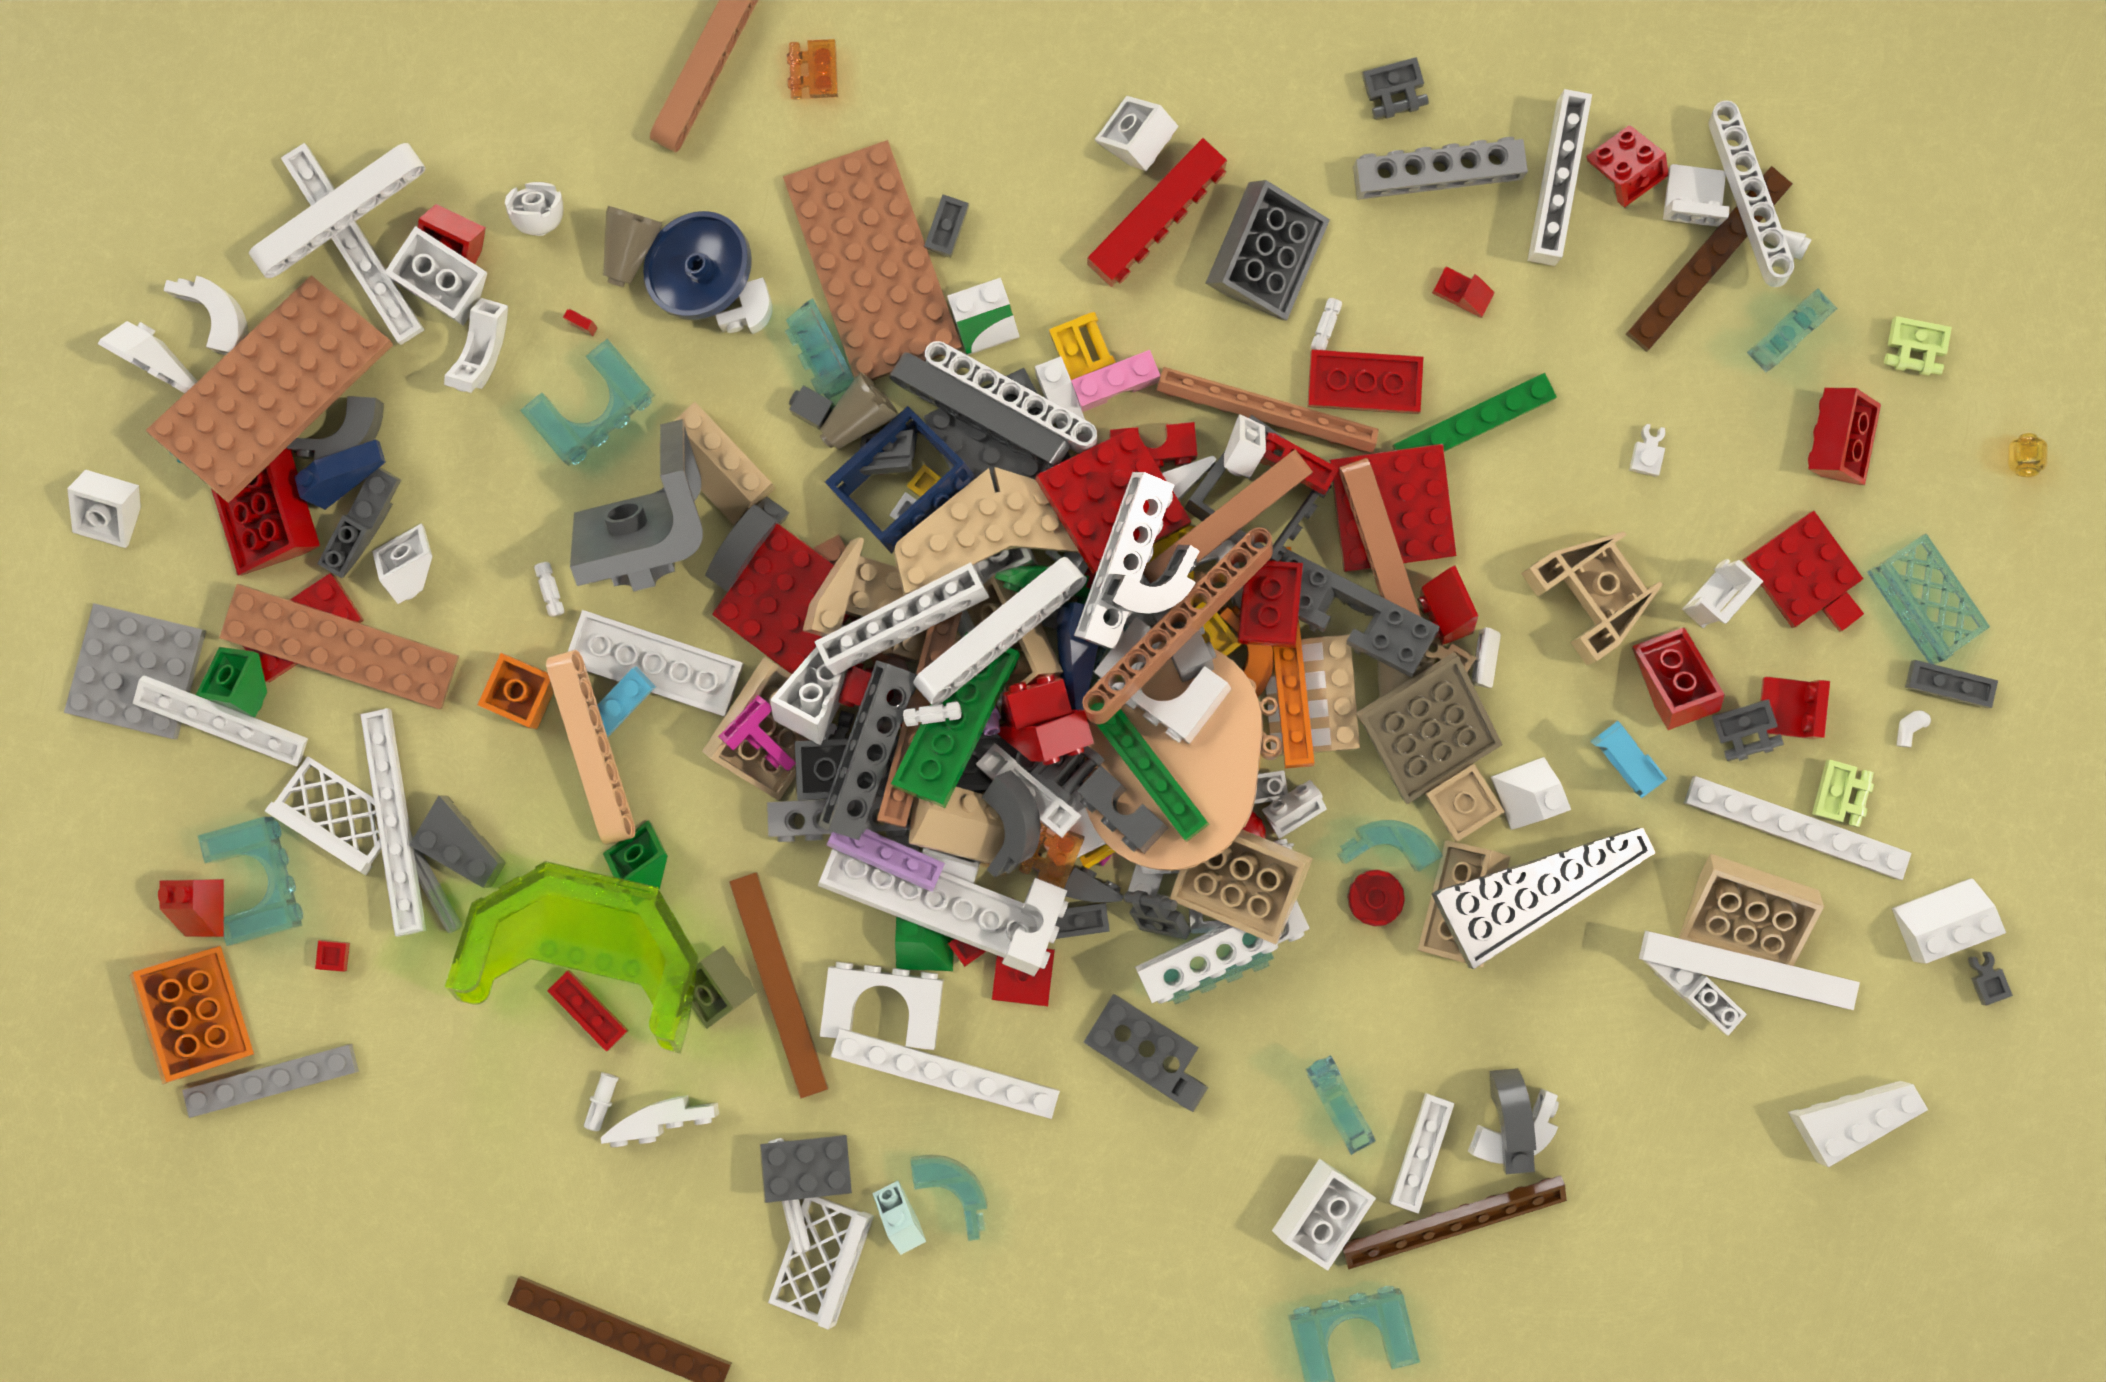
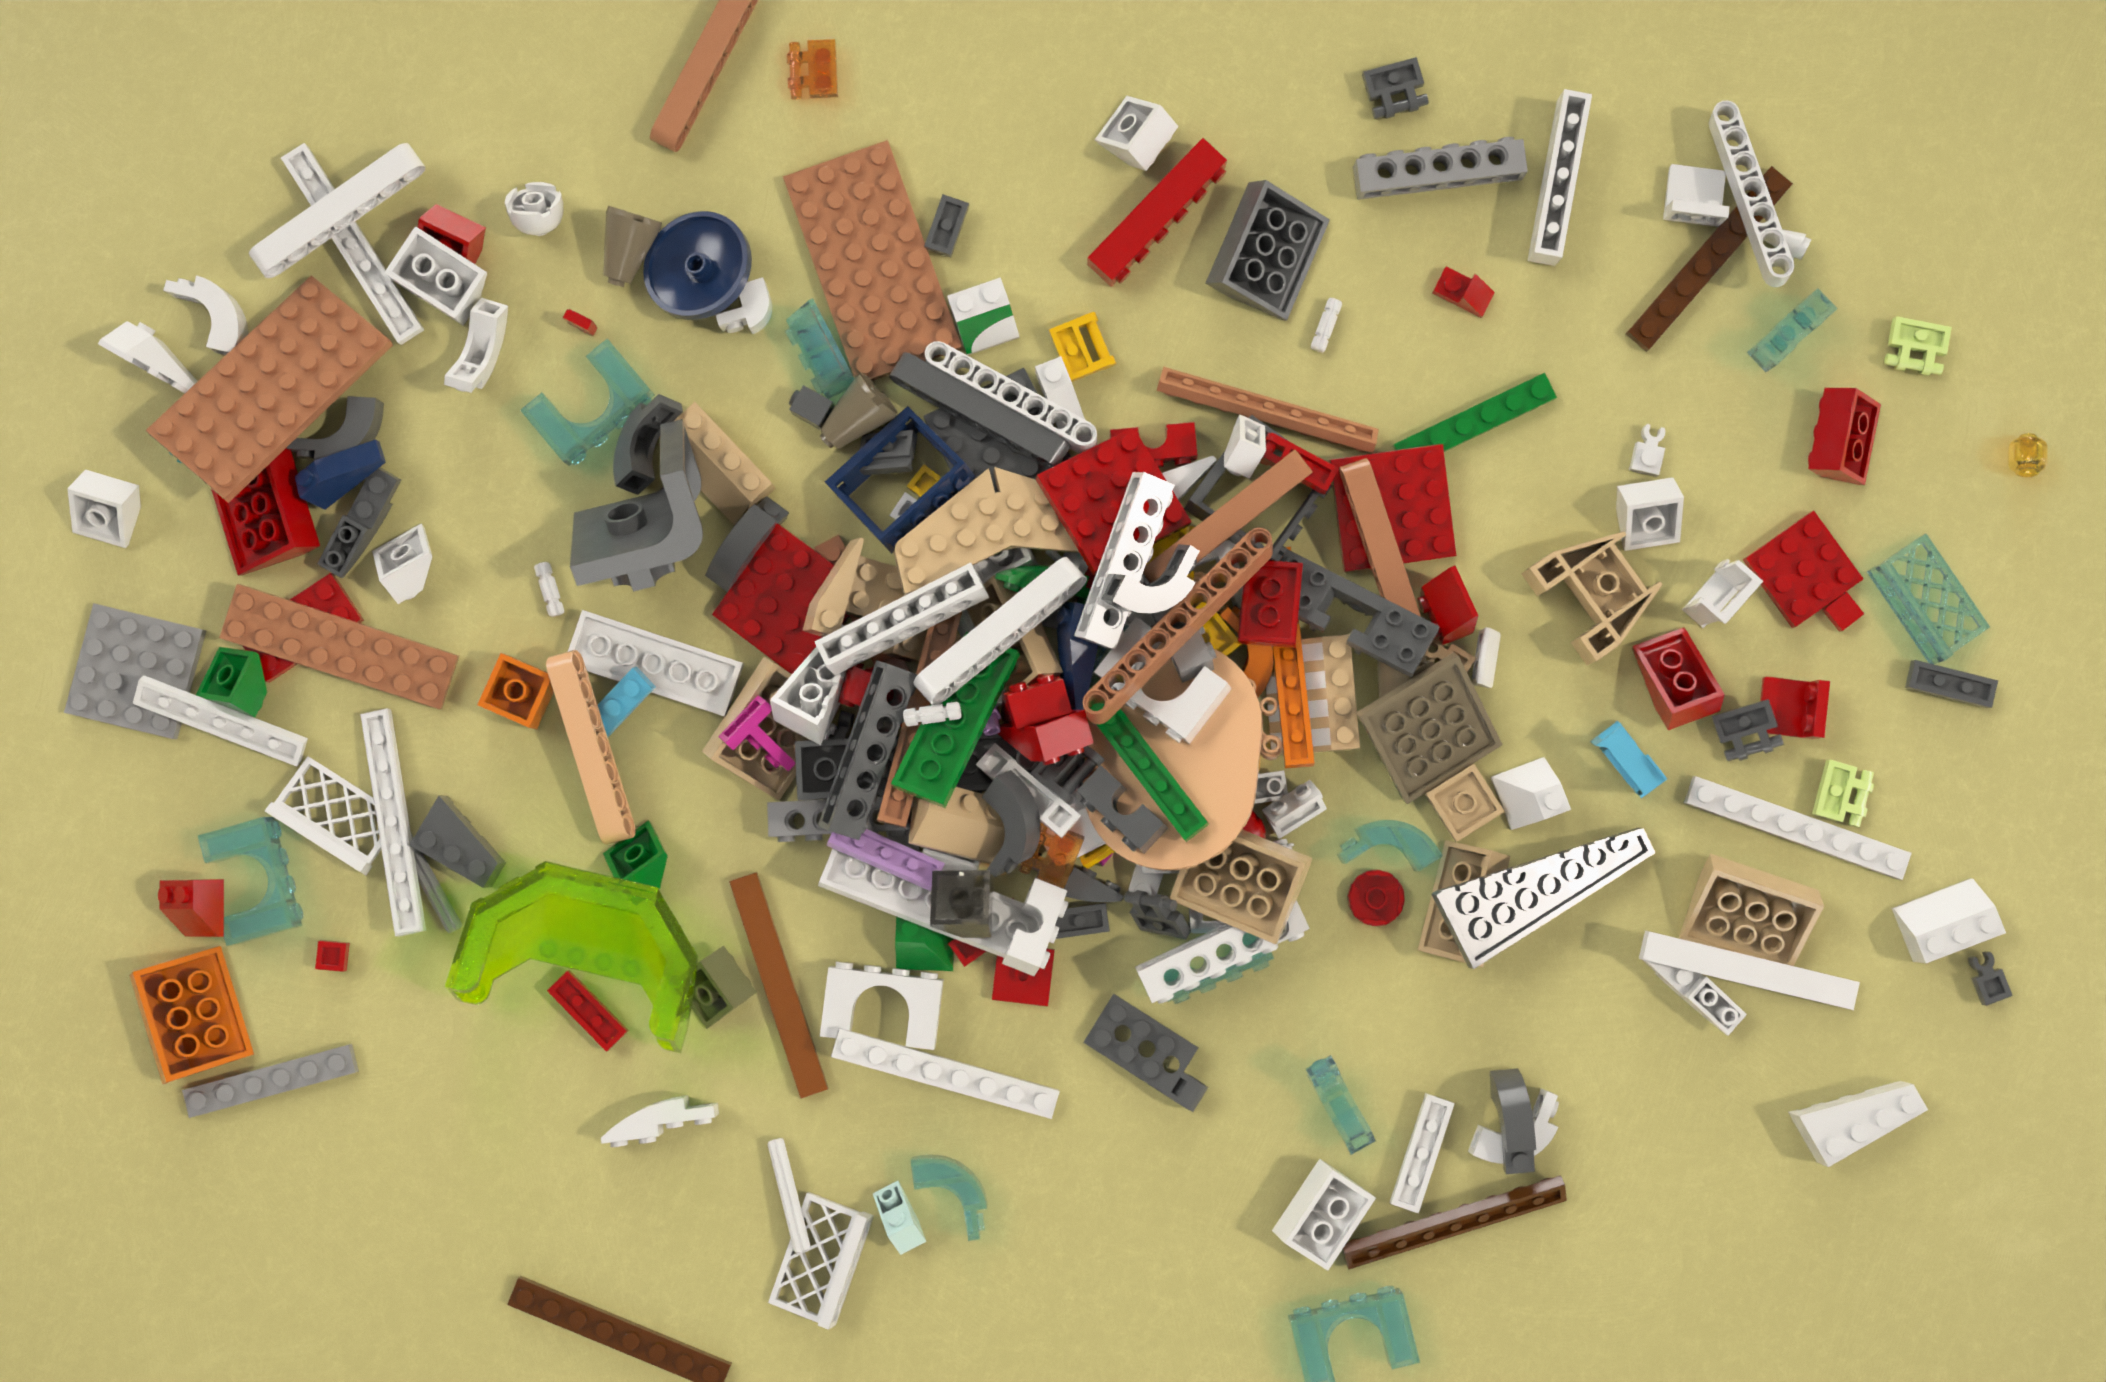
white axle [584,1072,619,1131] -> none
dark grey plate [760,1135,852,1203] -> none
bright pink arch [1071,350,1160,412] -> none
red plate [1307,349,1424,414] -> none
red bracket [1586,125,1669,208] -> none
white arm [1897,710,1931,748] -> none
none -> dark grey arch [613,394,683,495]
none -> clear smoke slope [930,870,993,938]
none -> white slope [1616,478,1684,551]

